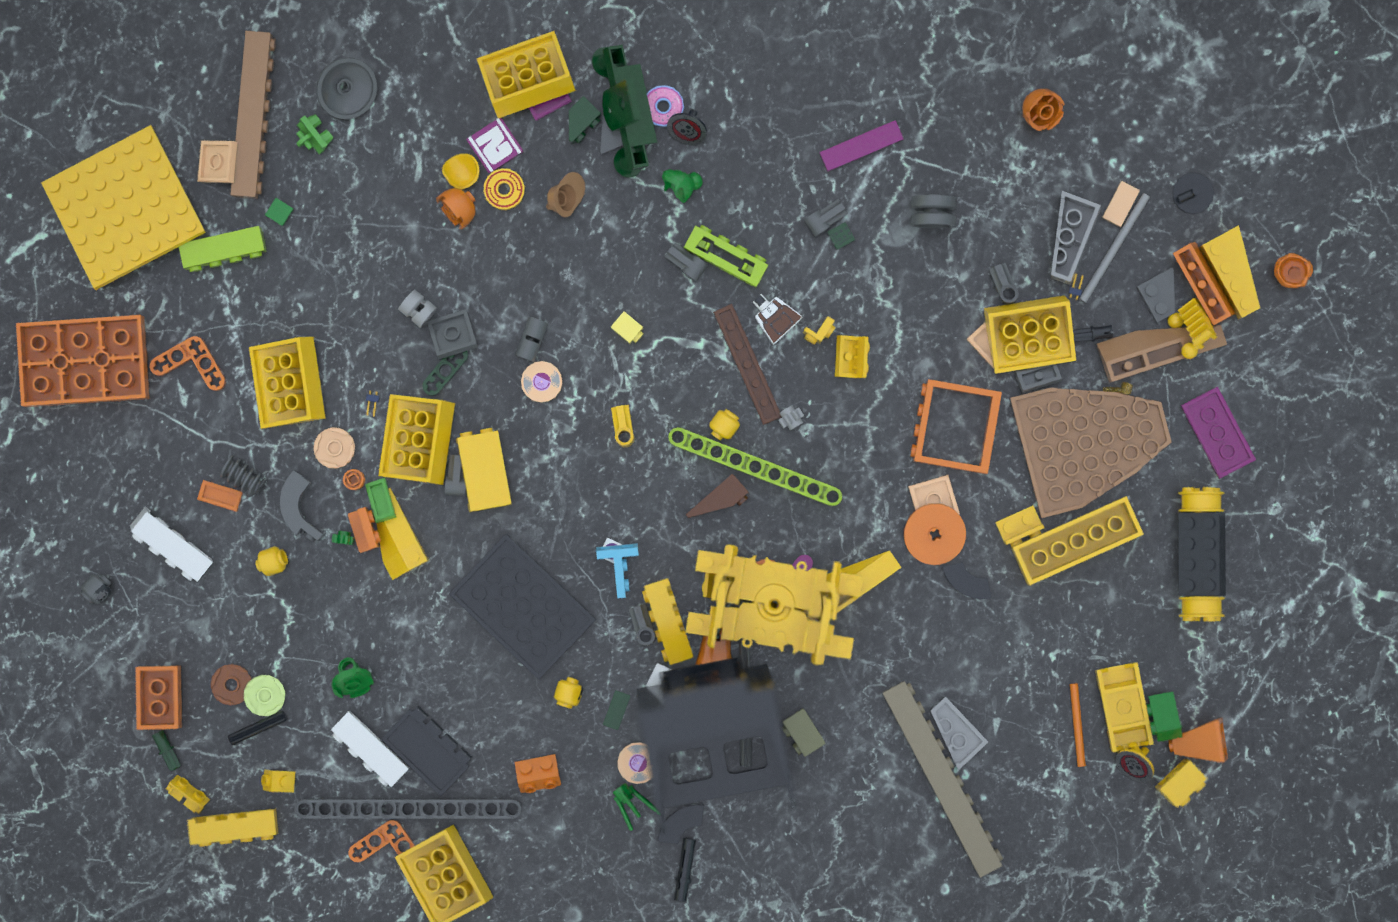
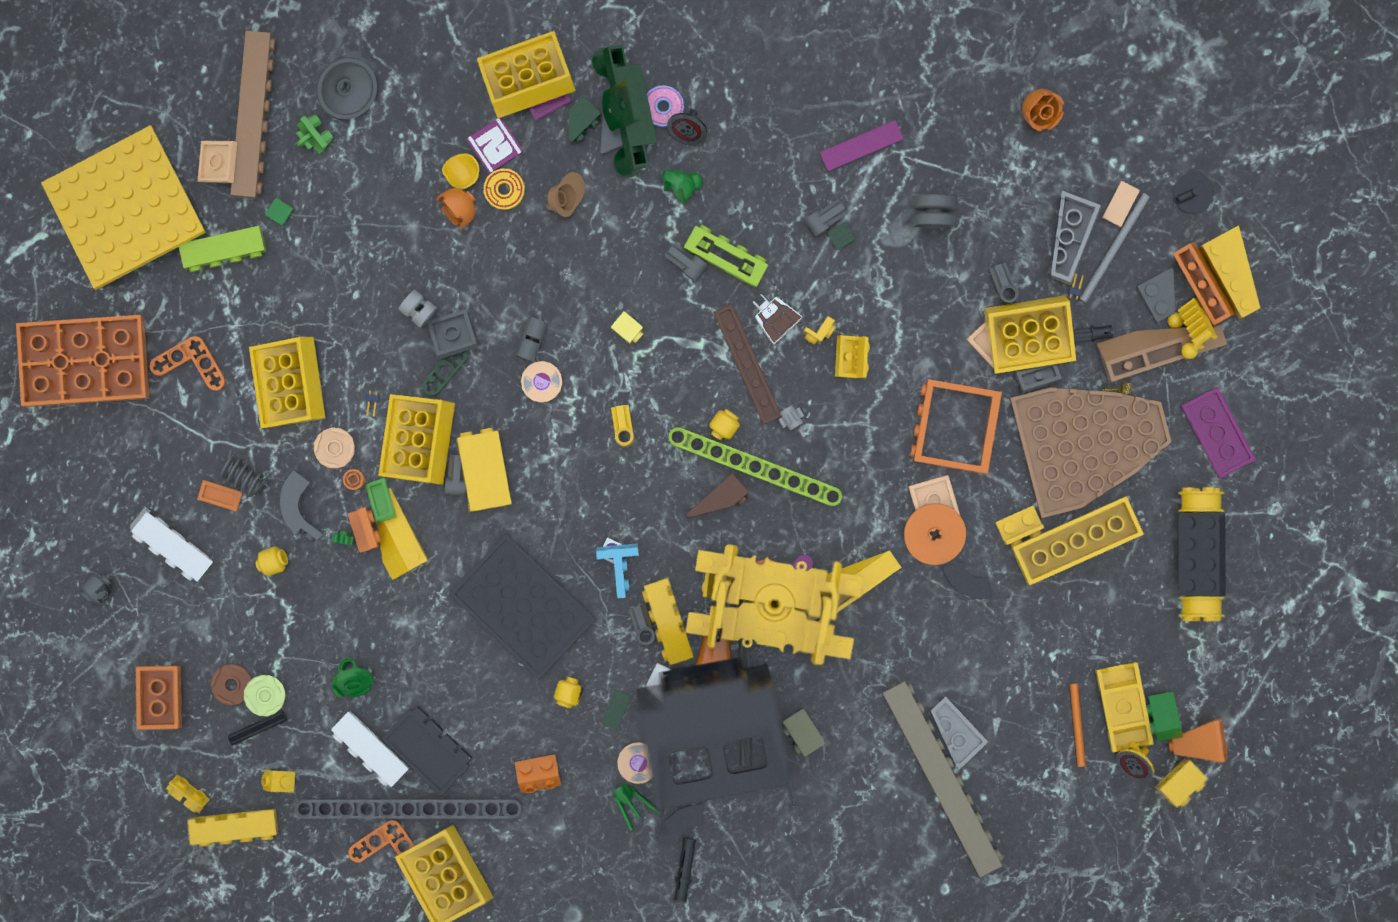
dark green axle [152,730,181,771] -> none
orange hair [1274,253,1313,288] -> none

